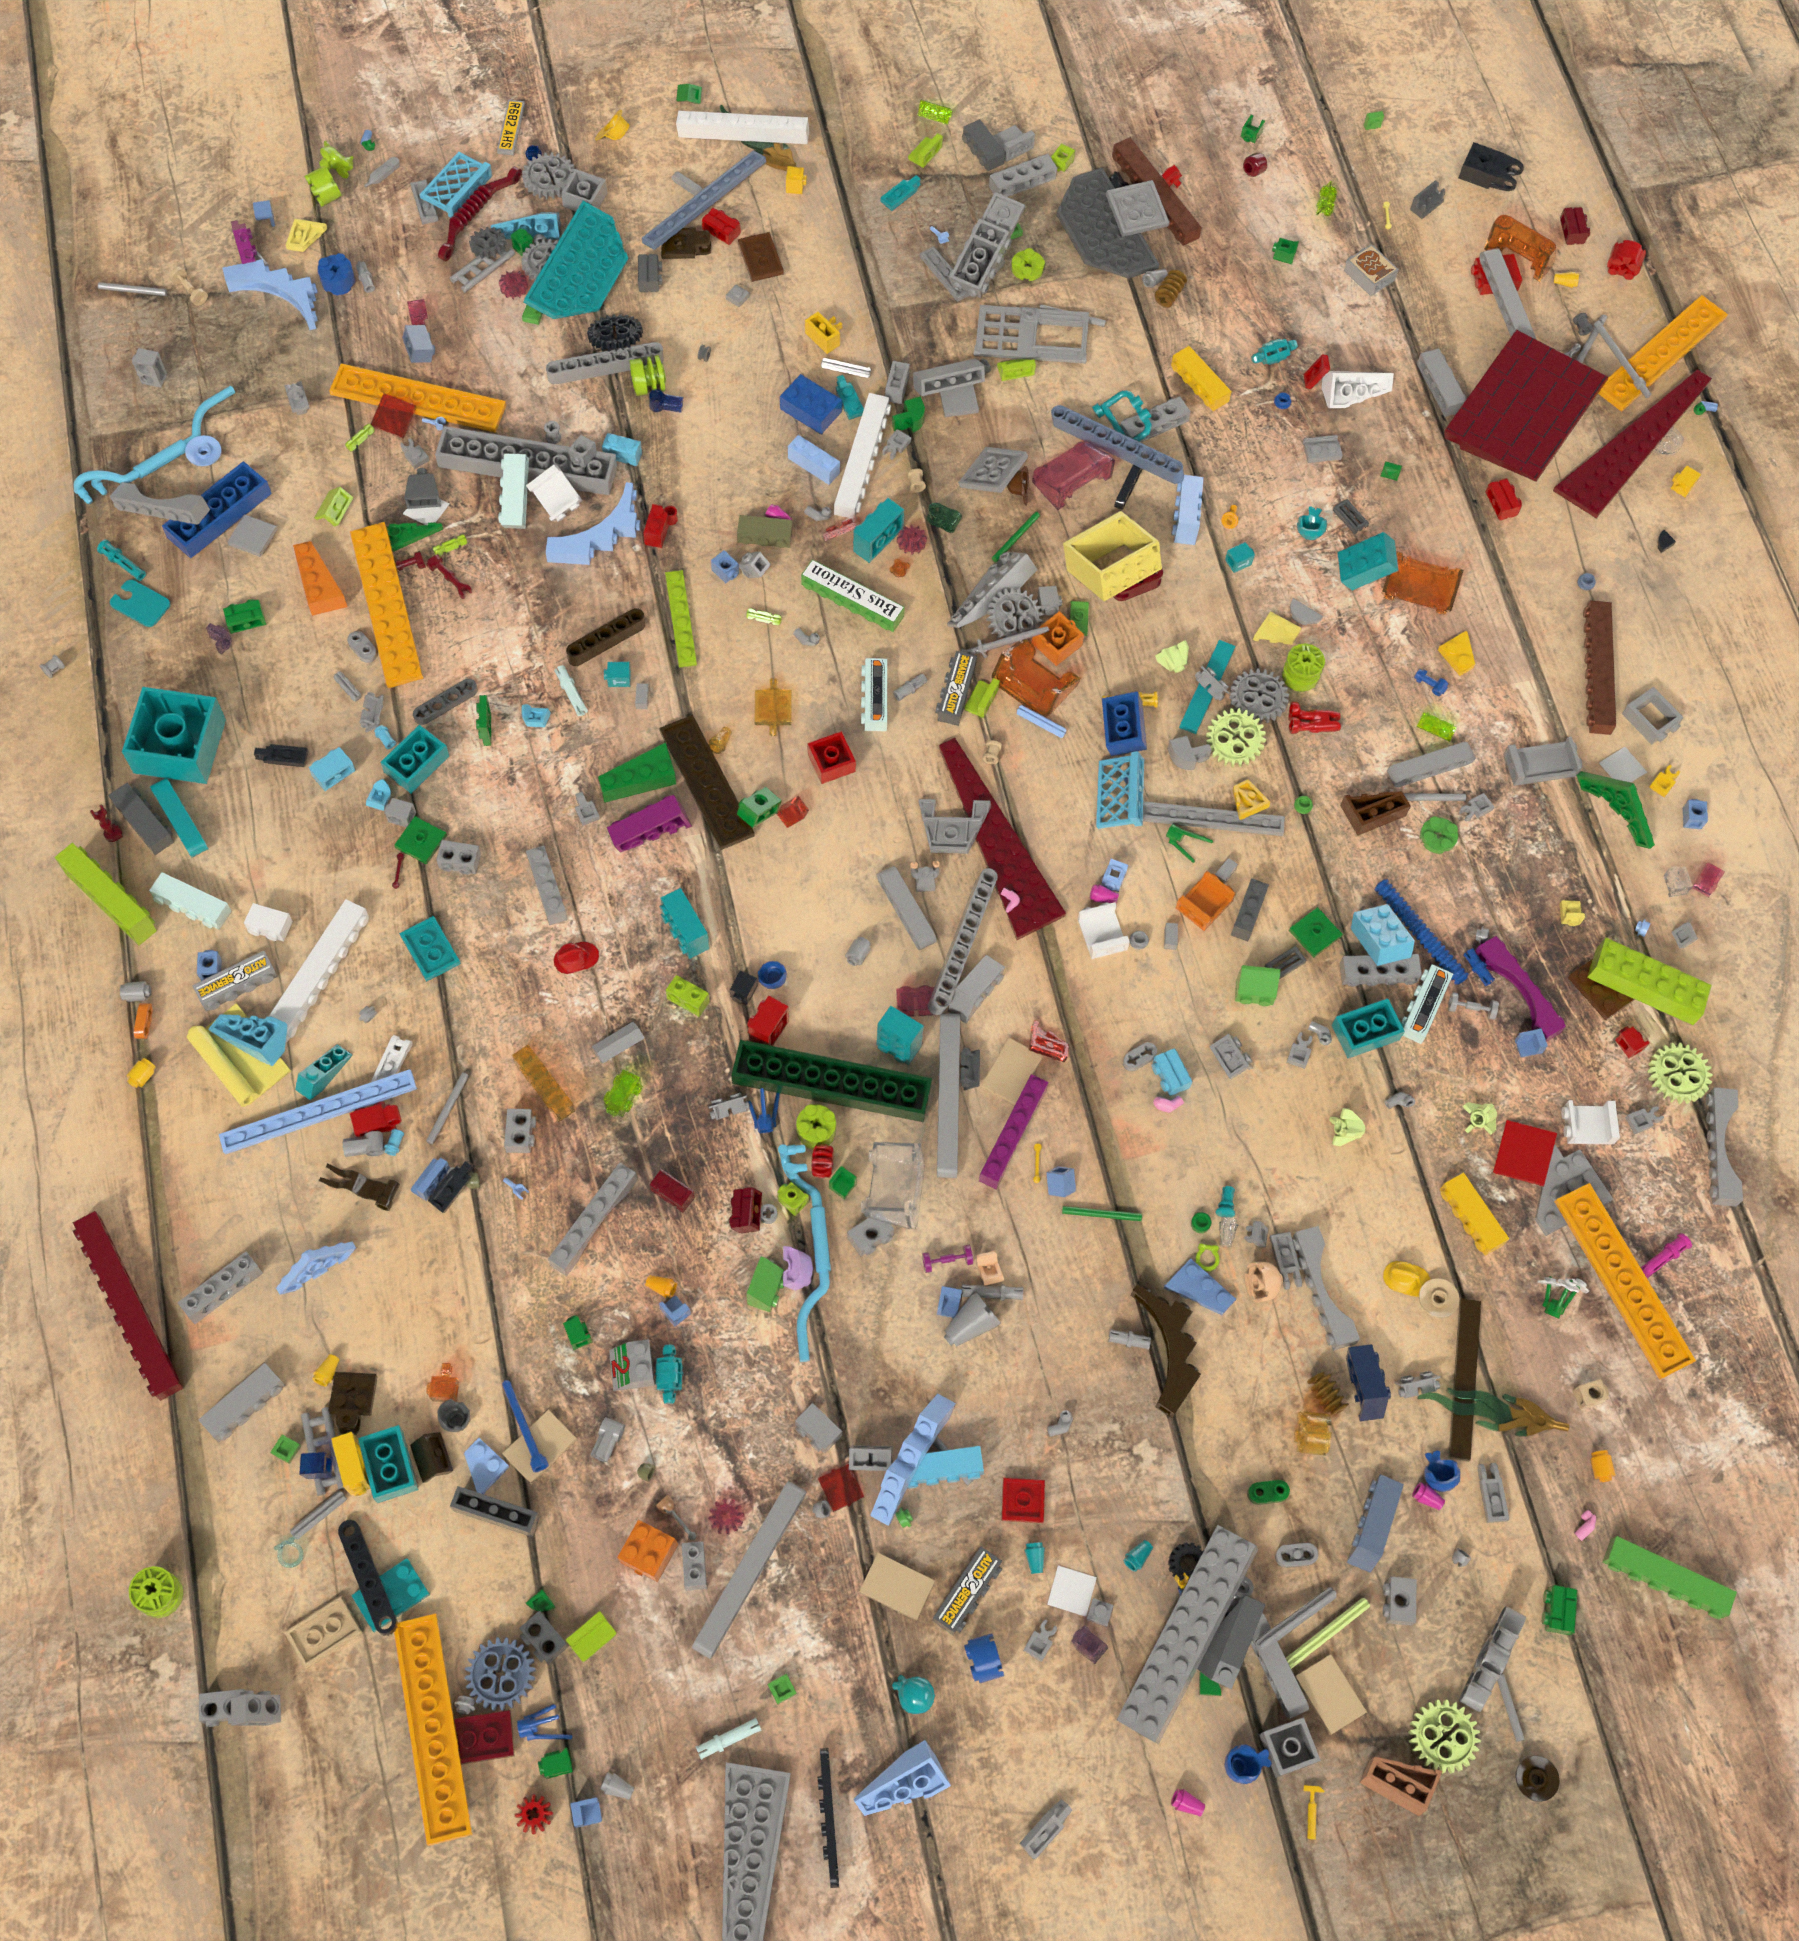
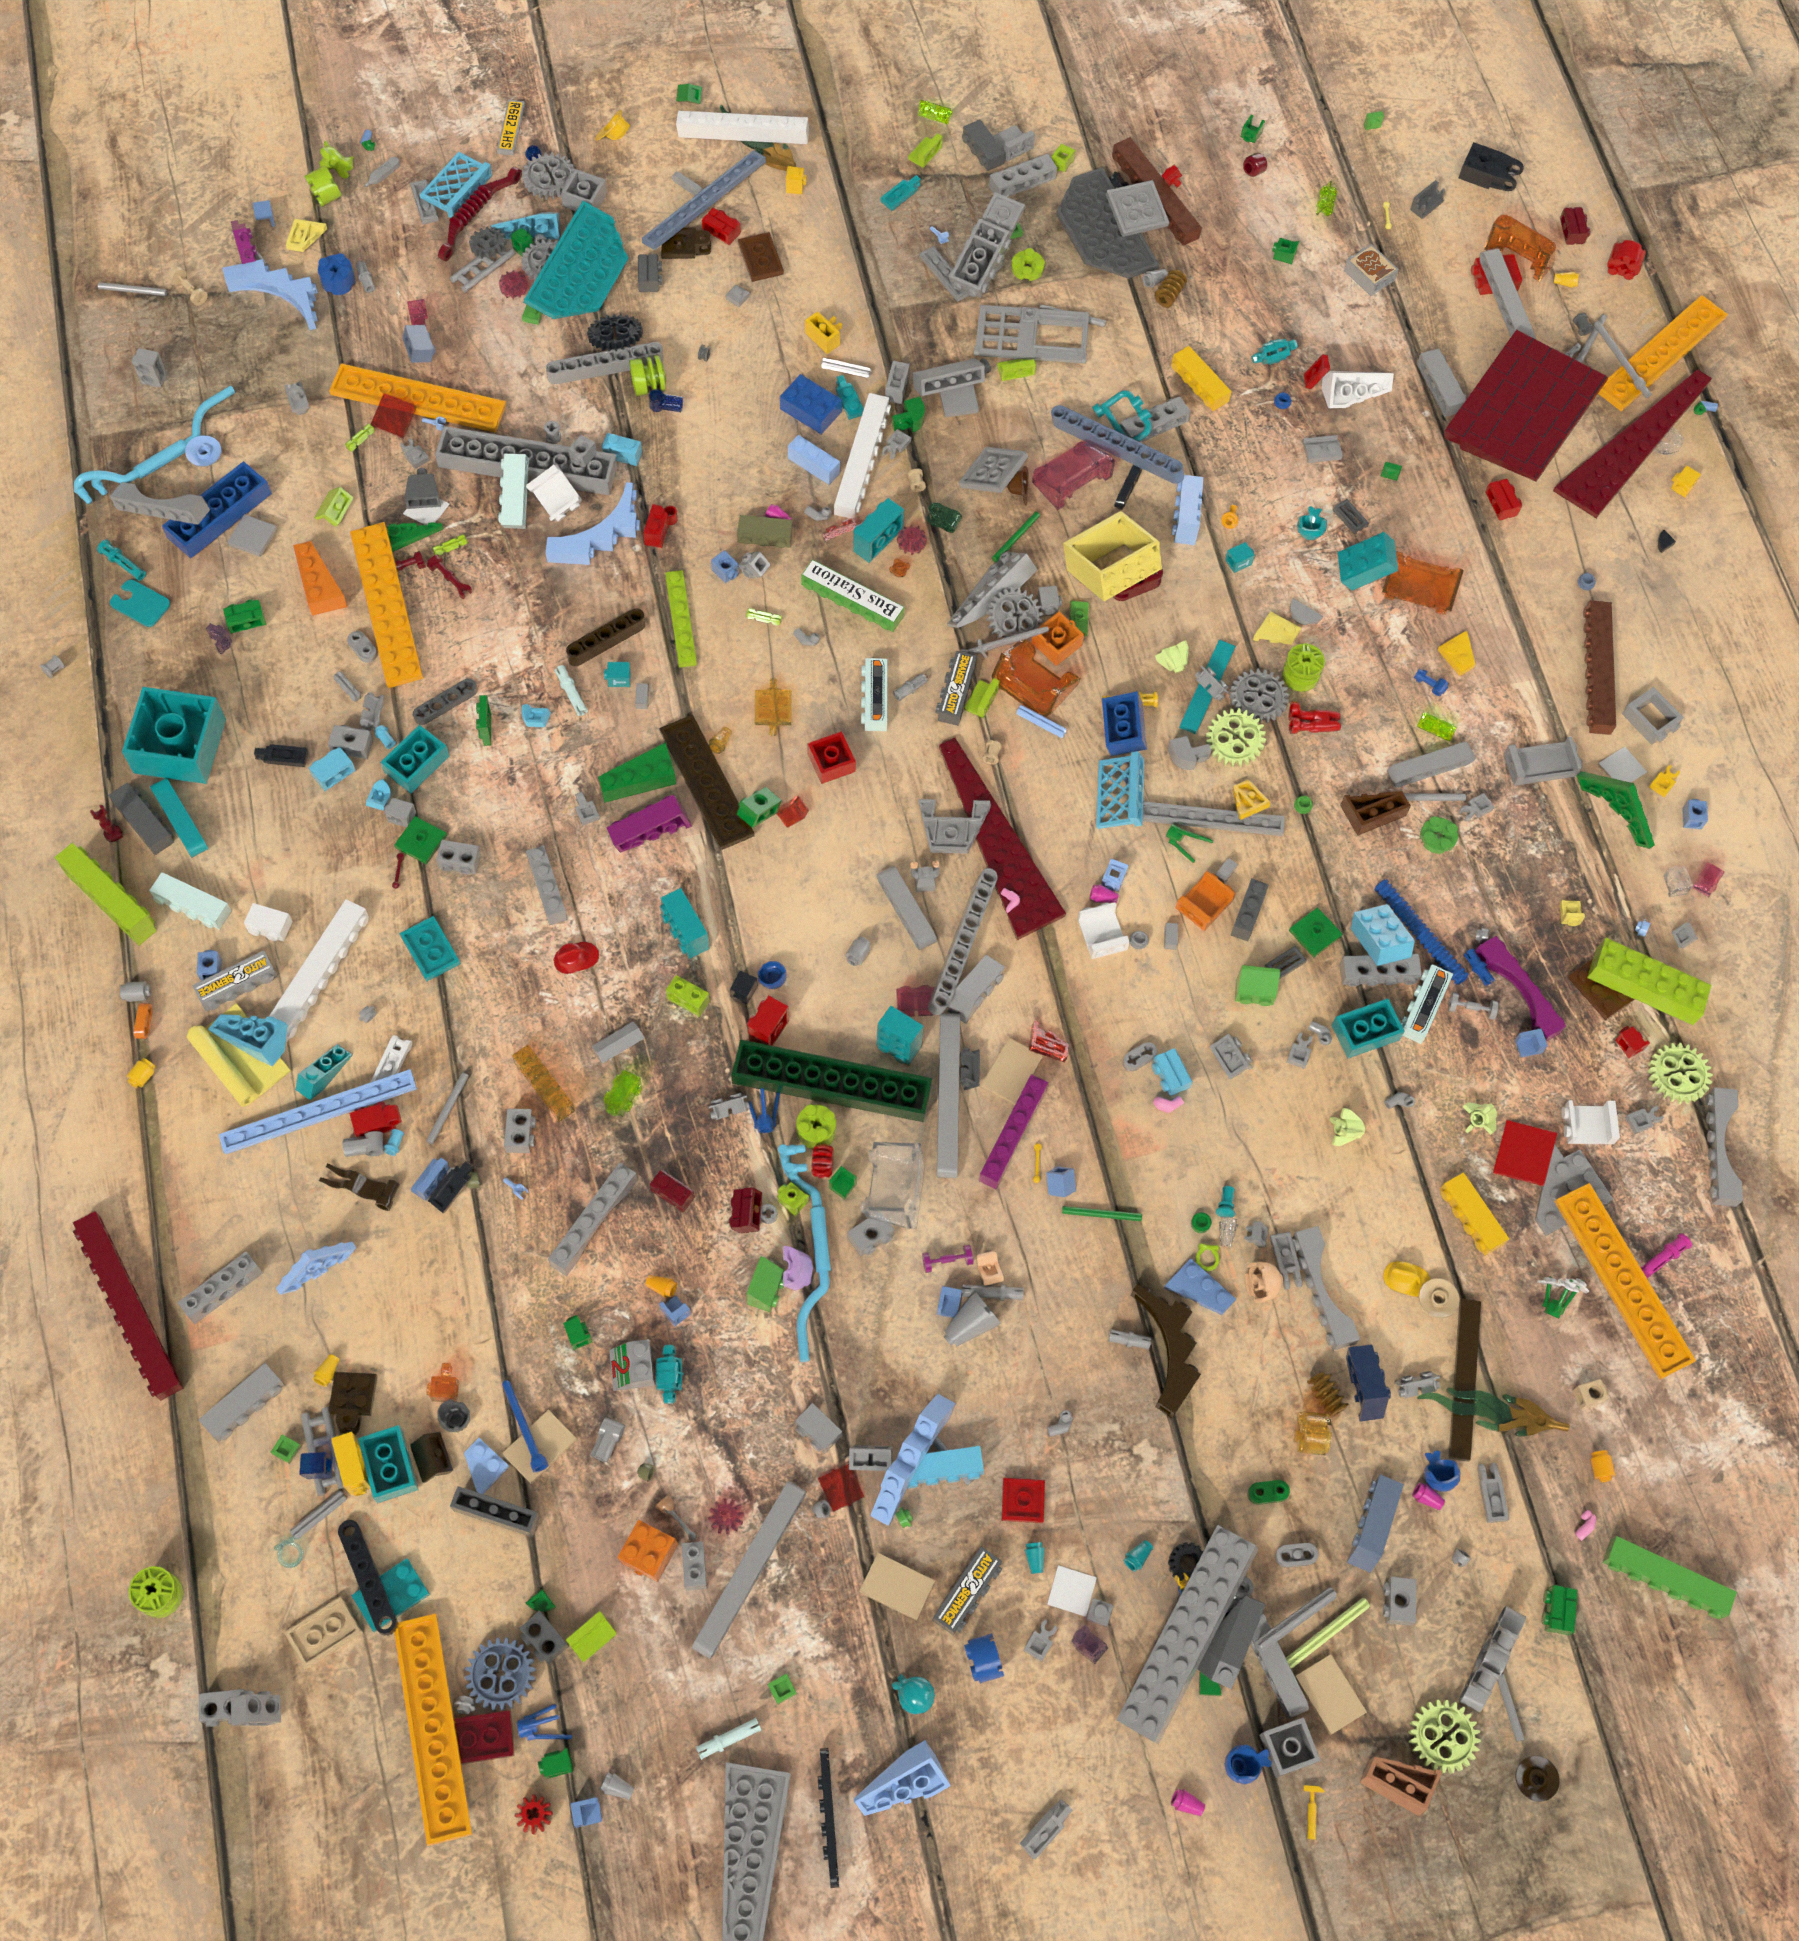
none -> light grey brick [328,725,373,759]

